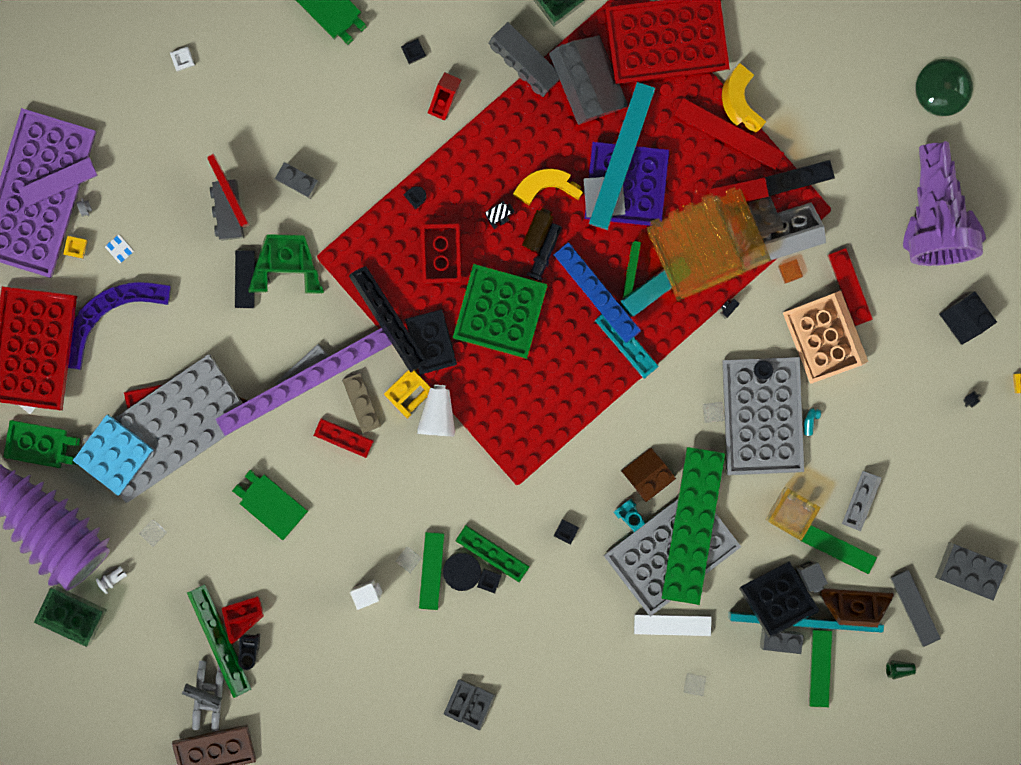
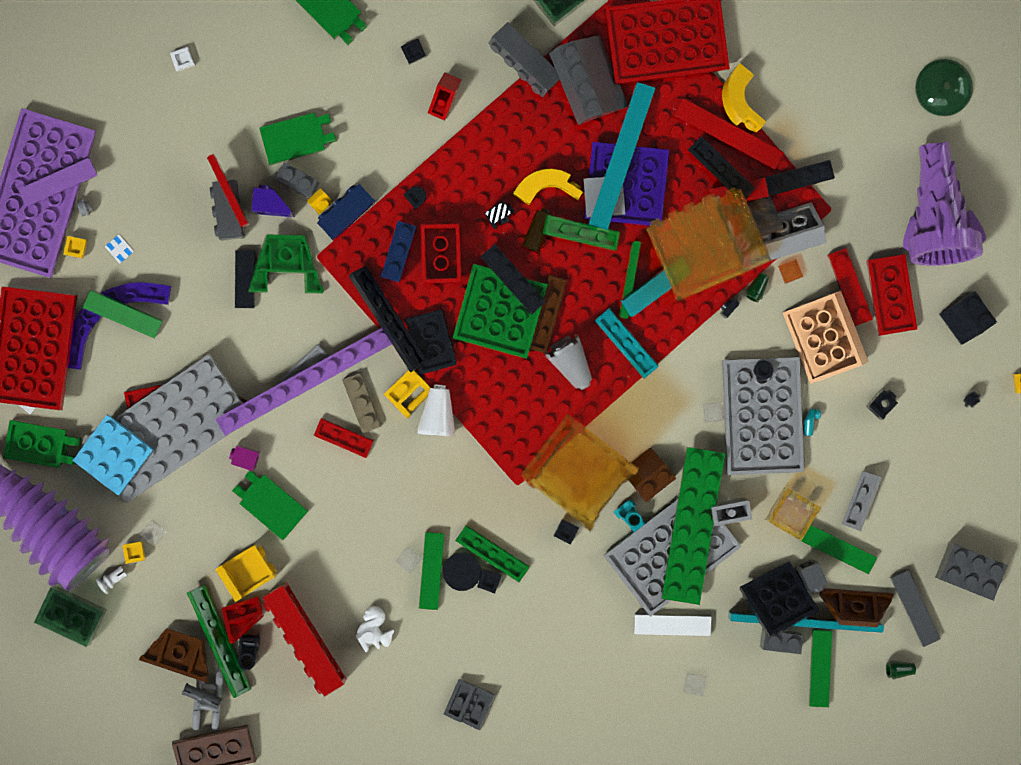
white brick [350,579,383,610] -> none
black pin [527,223,563,282] -> none
blue plate [554,242,641,343] -> none
none -> green tile [82,289,162,339]
none -> yellow plate [122,541,146,564]
none -> reddish brown wing [139,628,209,682]
none -> yellow panel [215,543,277,602]
none -> magenta brick [229,445,260,471]
none -> dark purple slope [252,185,294,218]
none -> green tile [259,112,337,165]
none -> red brick [262,582,347,697]
none -> yellow plate [307,188,333,215]
none -> dark blue brick [317,184,376,241]
none -> white animal [355,606,394,652]
none -> dark blue brick [381,221,417,283]
none -> black plate [480,244,546,315]
none -> clear yellow container [521,414,639,532]
none -> reddish brown tile [530,275,567,353]
none -> green tile [542,215,620,251]
none -> light grey cone [545,334,592,390]
none -> black plate [688,136,756,203]
none -> light grey slope [711,497,752,526]
none -> dark green cone [745,273,769,303]
none -> red plate [866,254,918,336]
none -> black brick [866,390,898,420]

